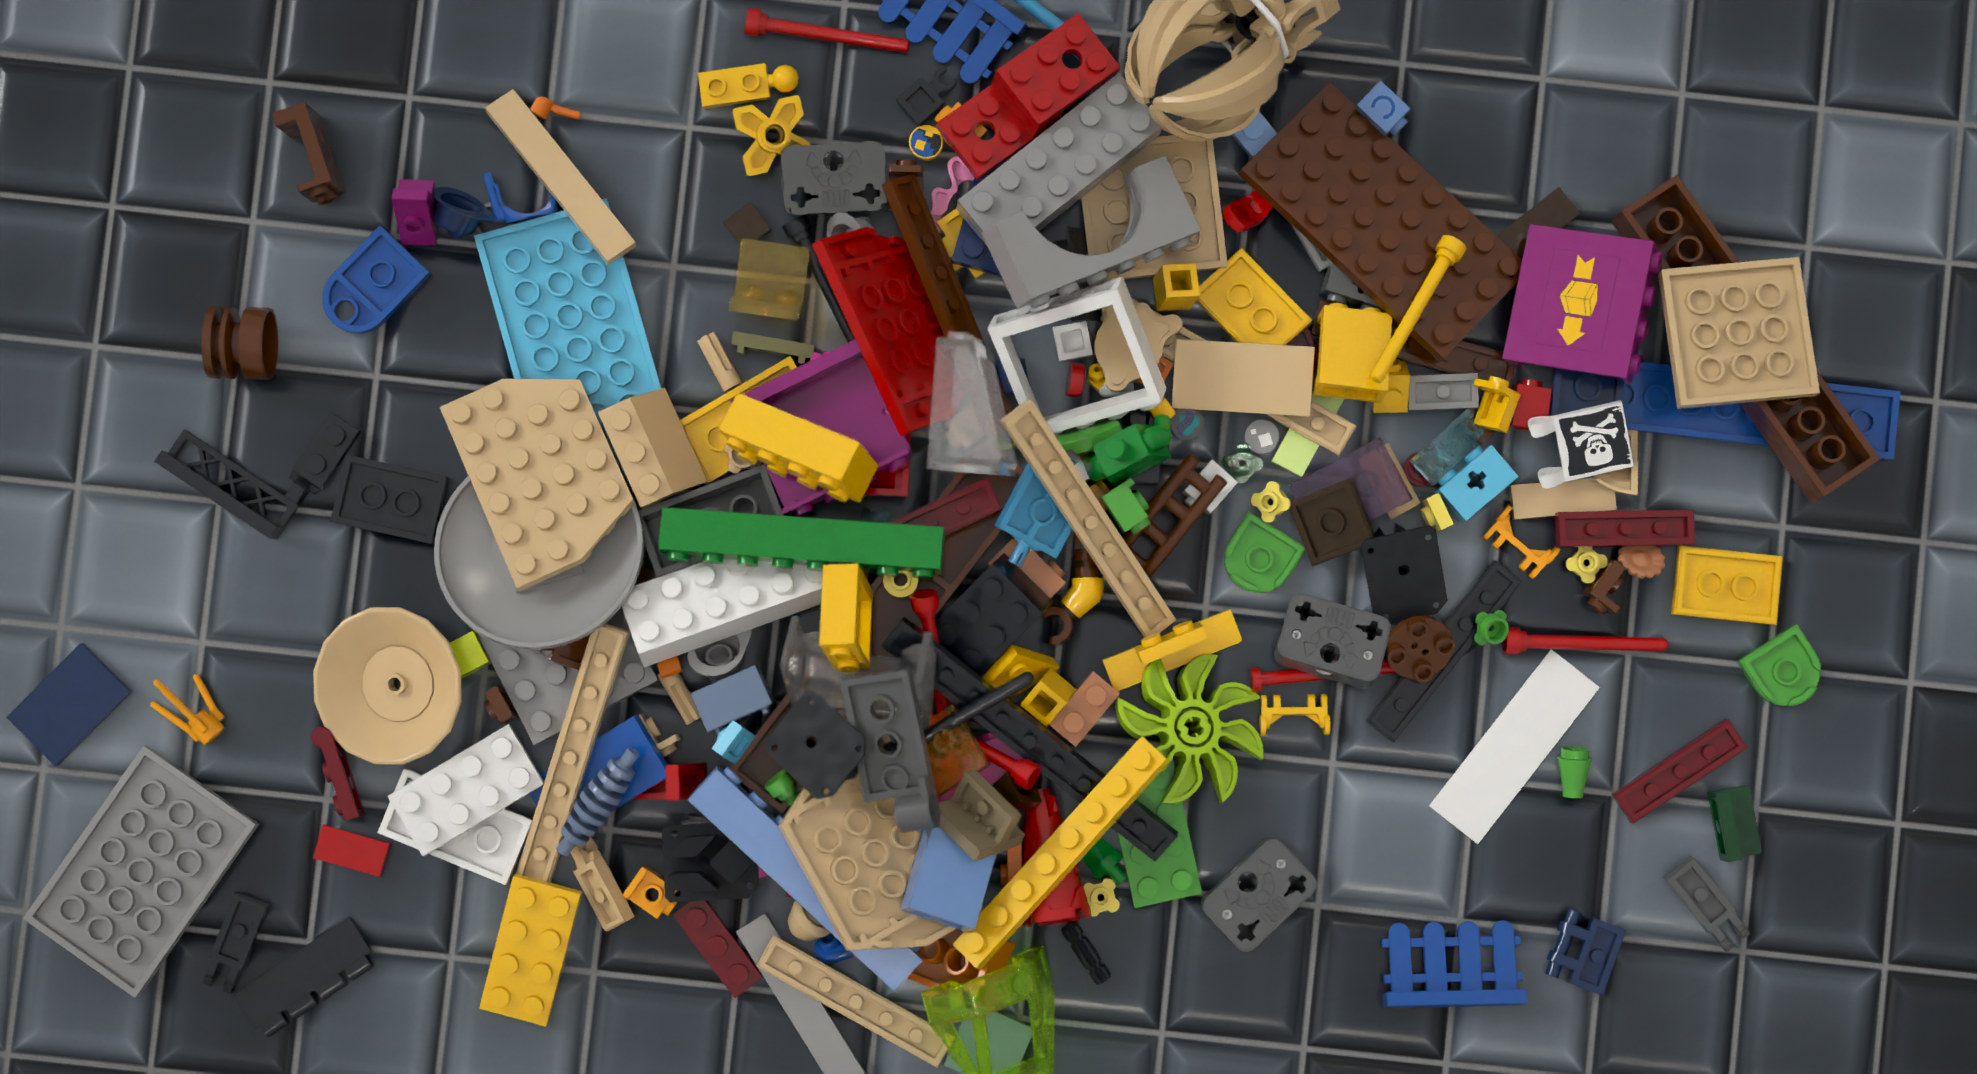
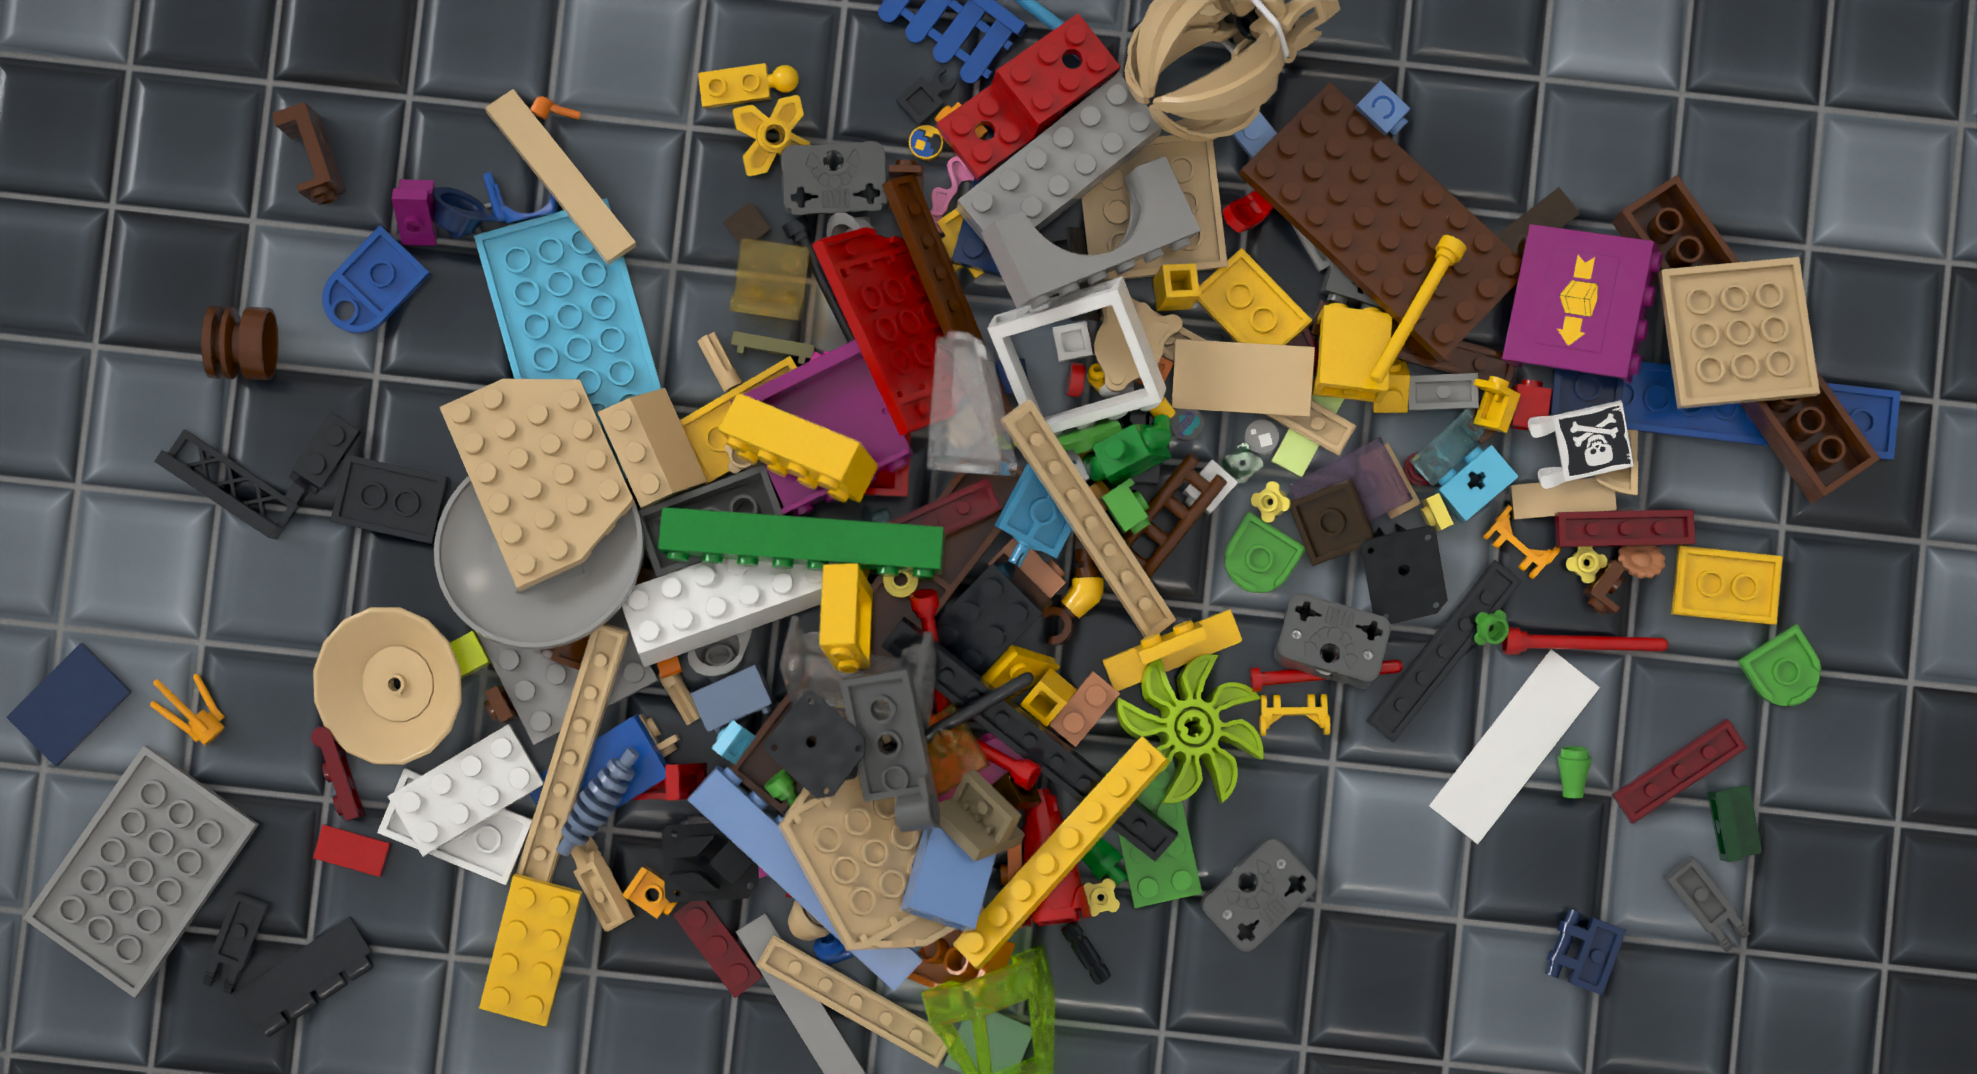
red piece [744,7,909,53] -> none
blue fence [1381,920,1527,1009] -> none
reddish brown plate [1385,615,1456,682] -> none

